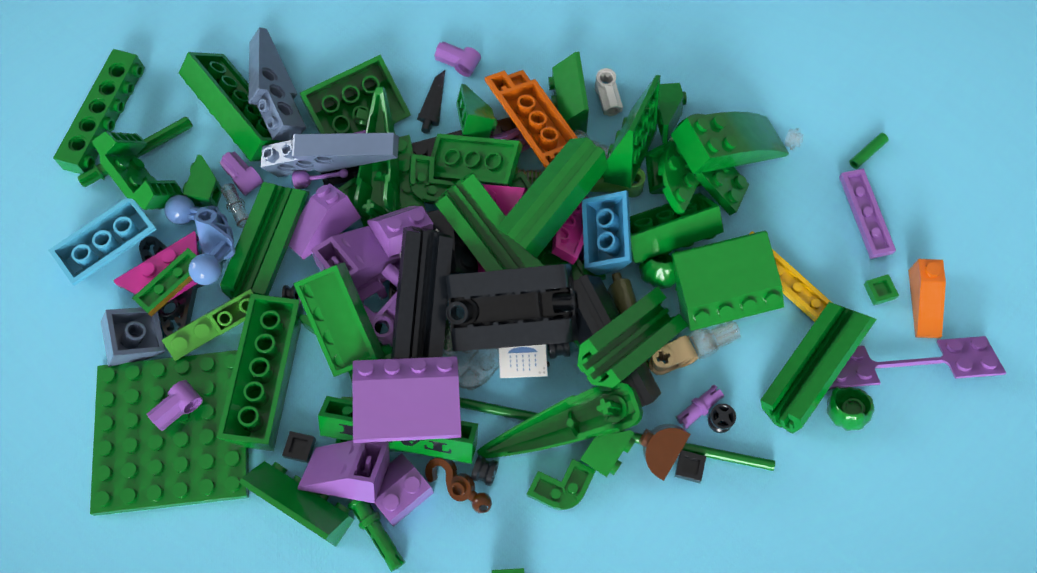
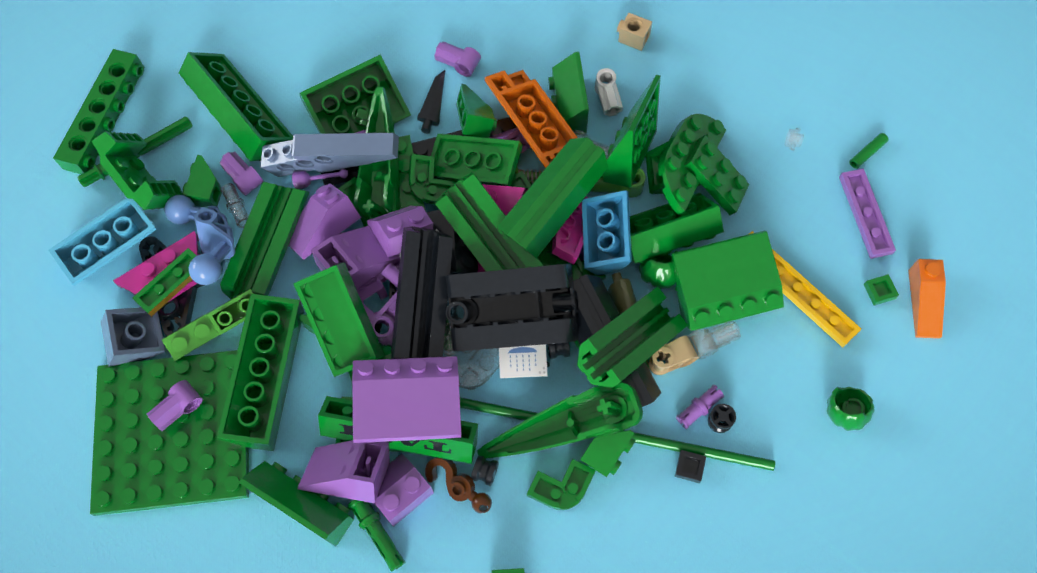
sand blue brick [248,27,306,141] -> none
black bush [282,285,299,300] -> none
black plate [282,431,316,463] -> none
reddish brown brick [639,424,691,481] -> none
green slope [657,83,687,143] -> none
green slope [670,112,789,175] -> none
green piece [760,302,877,434] -> none
medium lavender hinge [830,336,1006,389] -> none
none -> tan brick [617,13,652,51]

